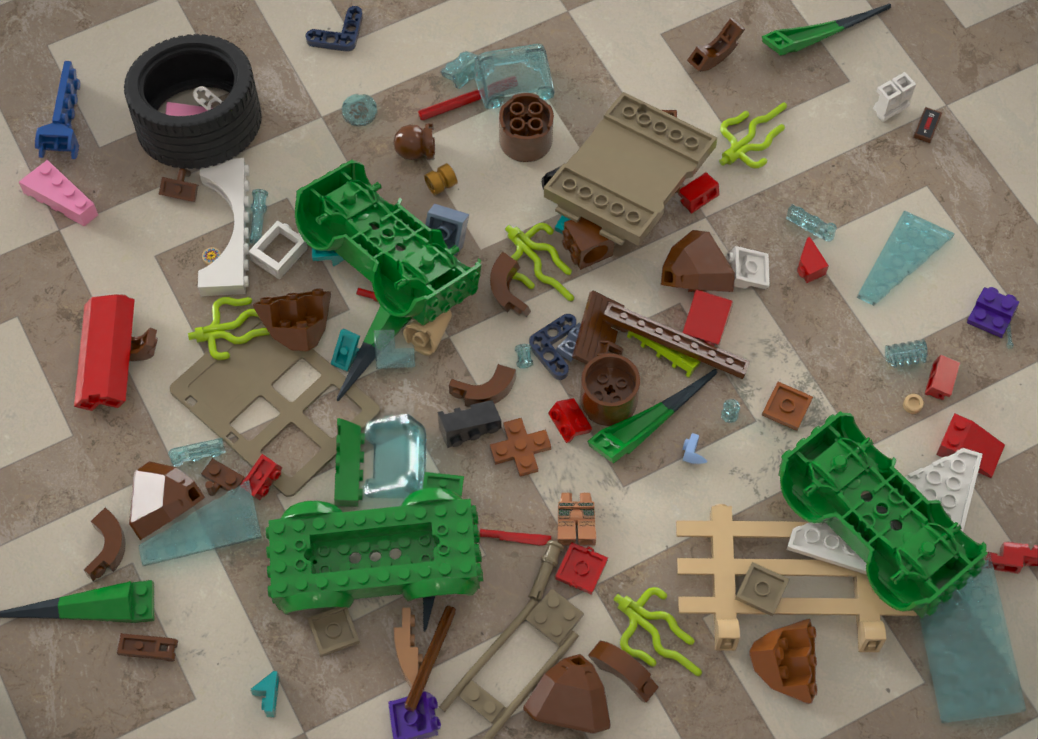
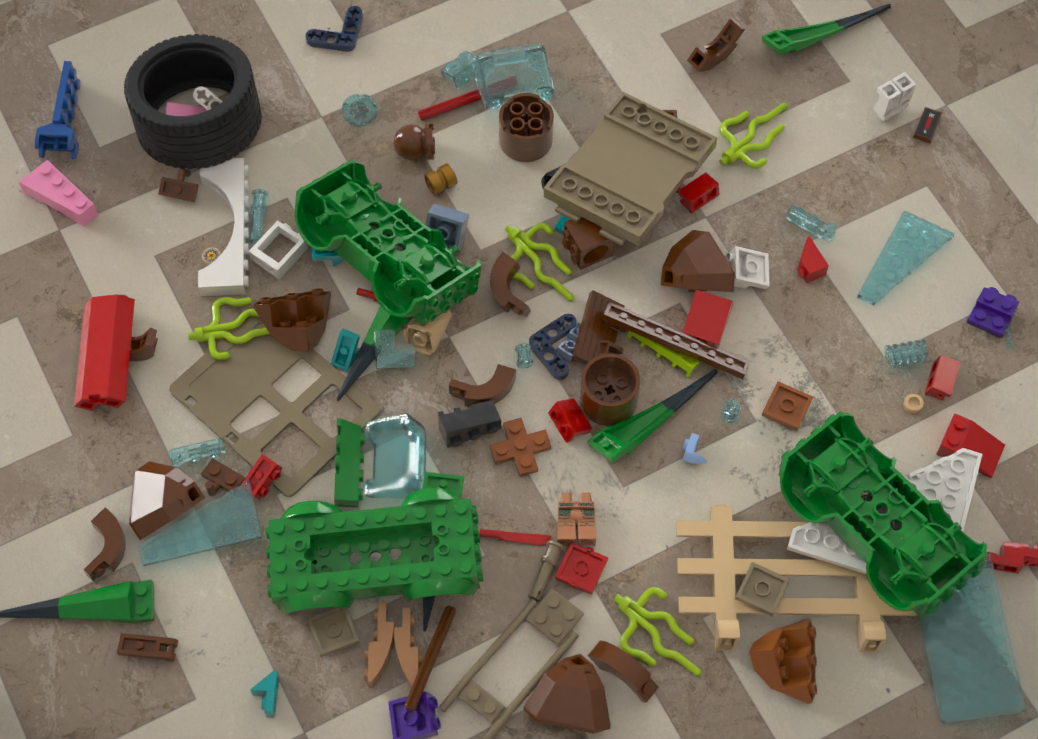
none -> medium nougat slope [364,602,395,688]

